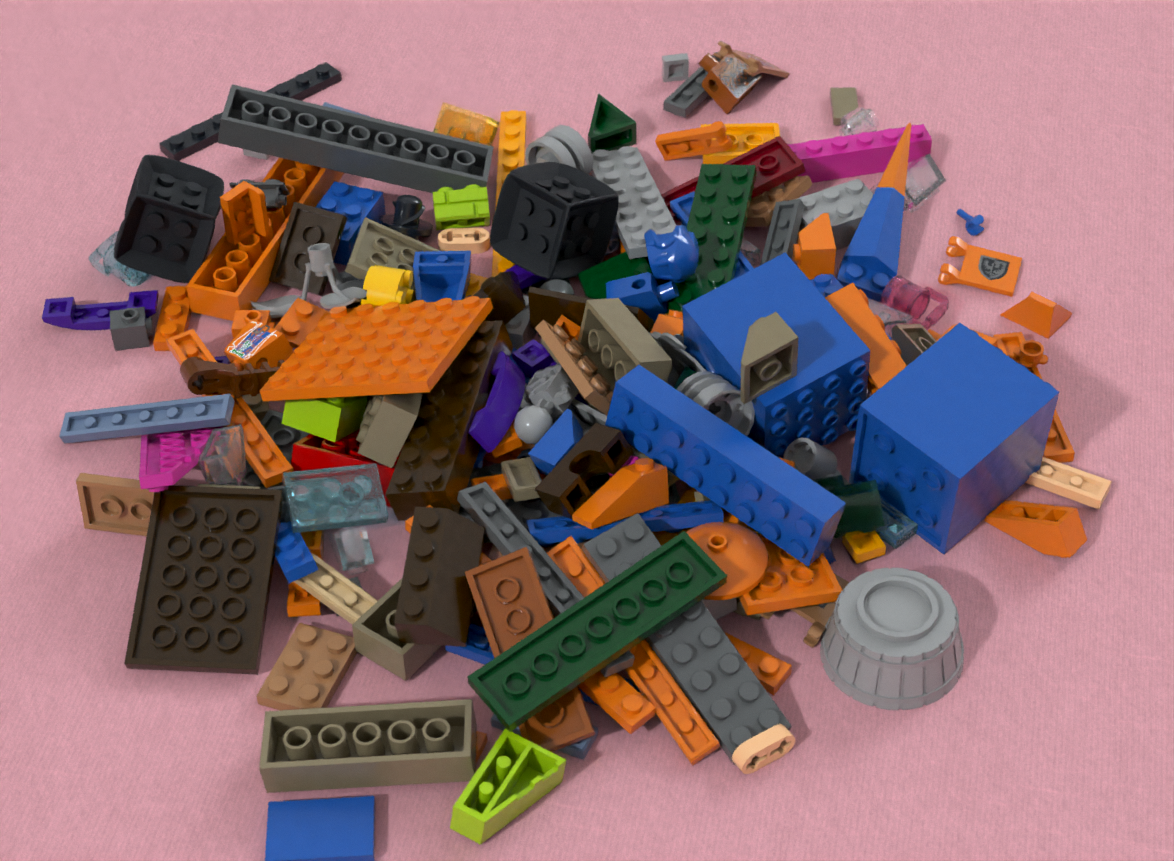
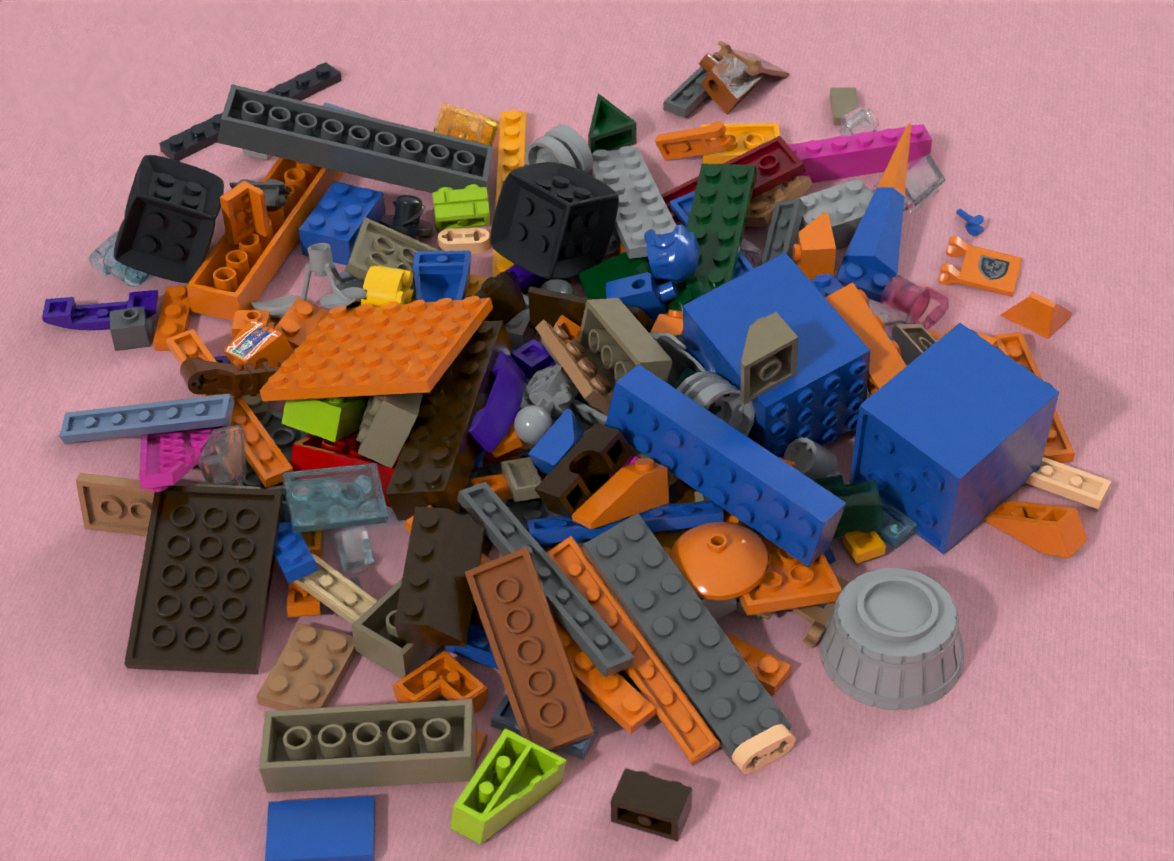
dark brown plate [269,202,348,297] -> none
dark green plate [467,531,727,732] -> none
light grey plate [662,53,689,82] -> none
orange plate [1013,340,1048,368] -> none
none -> orange brick [393,650,488,713]
none -> dark brown brick [611,768,692,842]

